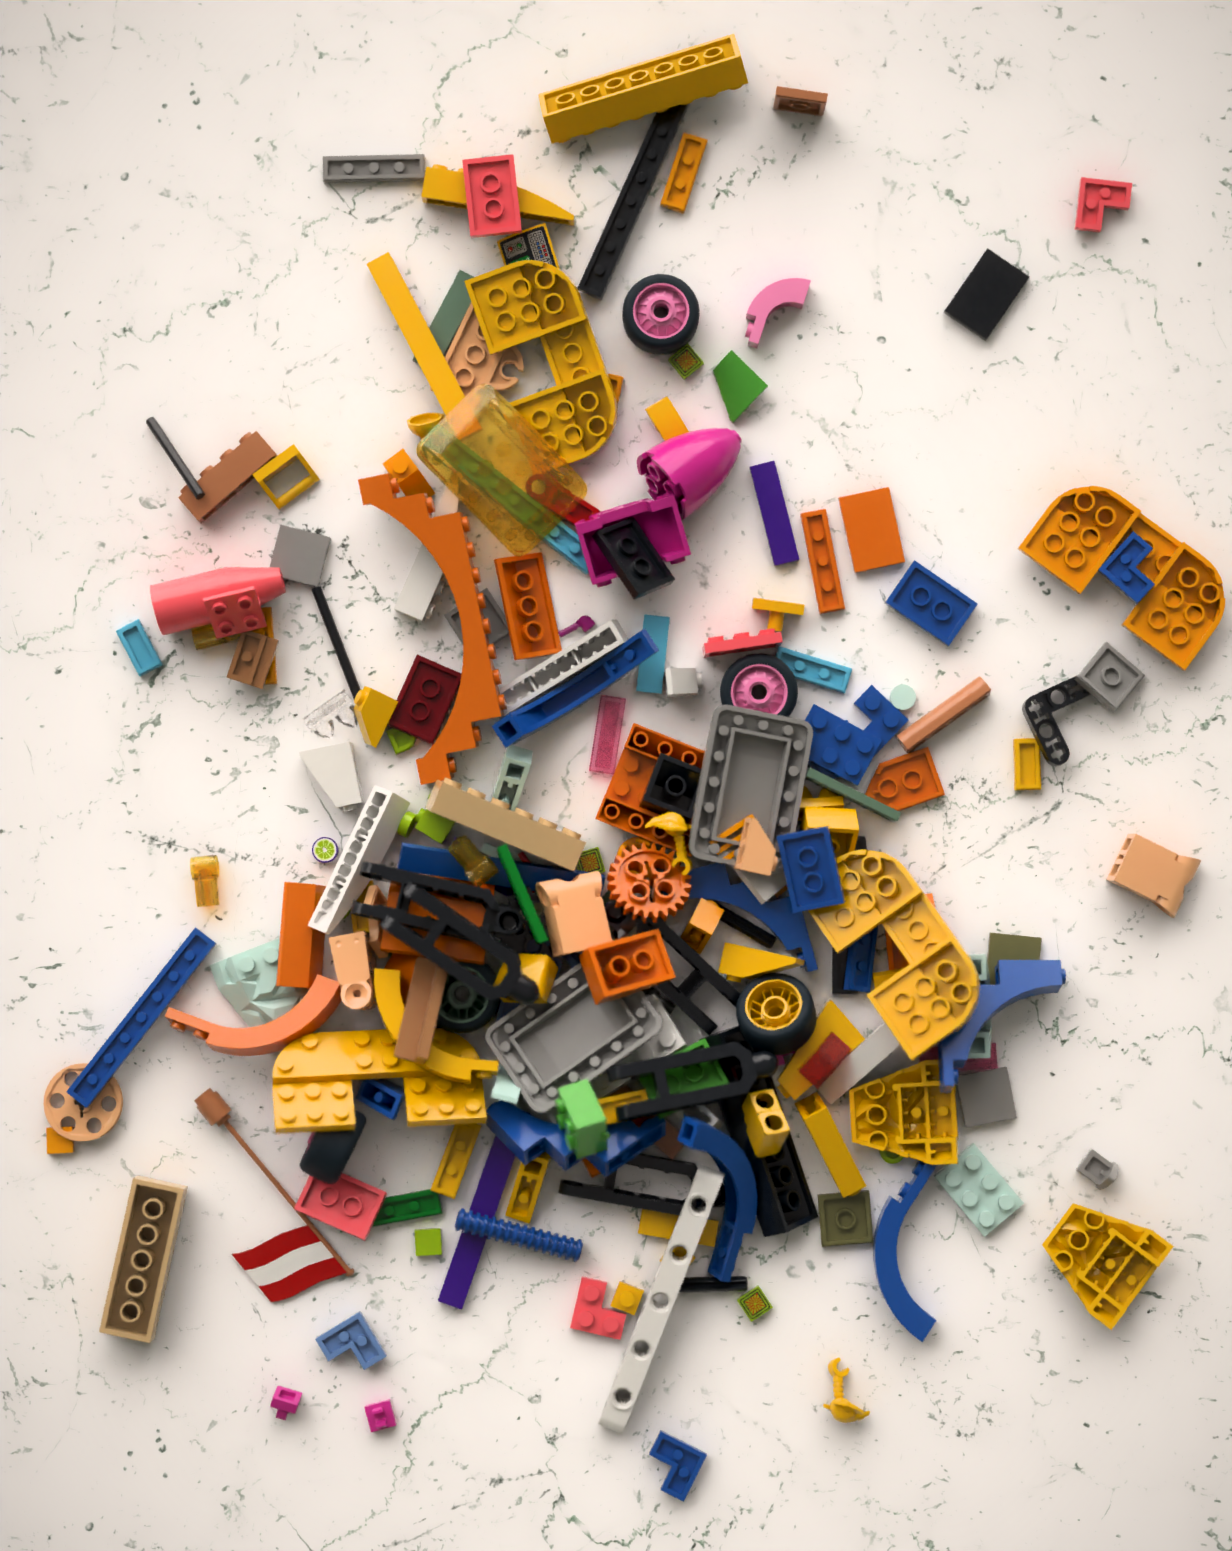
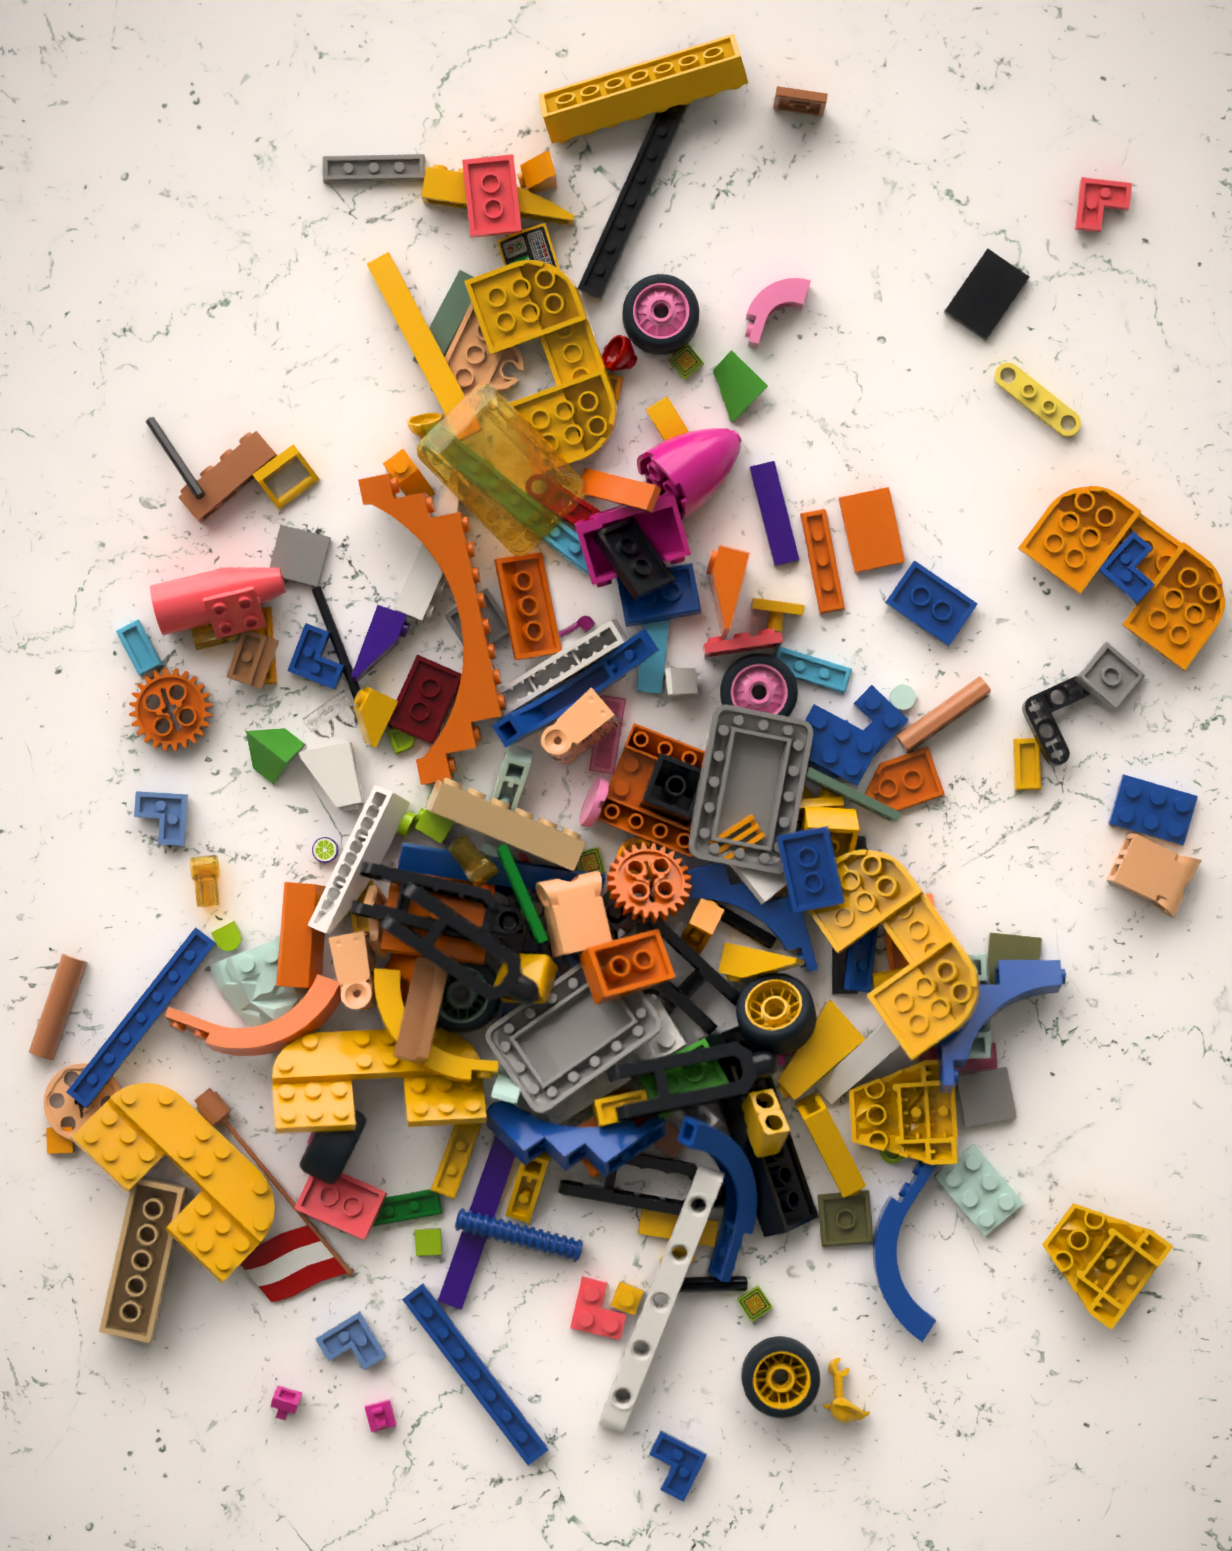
blue slope [355,1078,405,1120] -> none
bright green brick [555,1079,610,1159] -> none
yellow piece [645,812,693,876] -> none
light orange tile [660,132,708,214] -> none
light nougat slope [734,818,778,876] -> none
clear red slope [797,1032,851,1089] -> none
light grey tile [1076,1148,1119,1190] -> none
none -> nougat brick [28,953,88,1060]
none -> yellow plate [70,1083,275,1284]
none -> orange gear [129,668,213,751]
none -> medium blue plate [134,791,189,846]
none -> lime tile [211,921,242,951]
none -> bright green slope [246,728,305,784]
none -> blue plate [287,623,345,690]
none -> dark purple slope [351,605,410,683]
none -> blue plate [402,1283,549,1466]
none -> light orange slope [517,151,557,194]
none -> light nougat piece [541,688,621,764]
none -> orange tile [576,468,661,513]
none -> bright pink tile [579,777,609,828]
none -> red piece [602,335,637,372]
none -> blue tile [617,563,702,627]
none -> orange slope [706,545,750,639]
none -> wheel [741,1336,820,1418]
none -> light yellow plate [994,362,1081,437]
none -> blue plate [1108,774,1198,846]

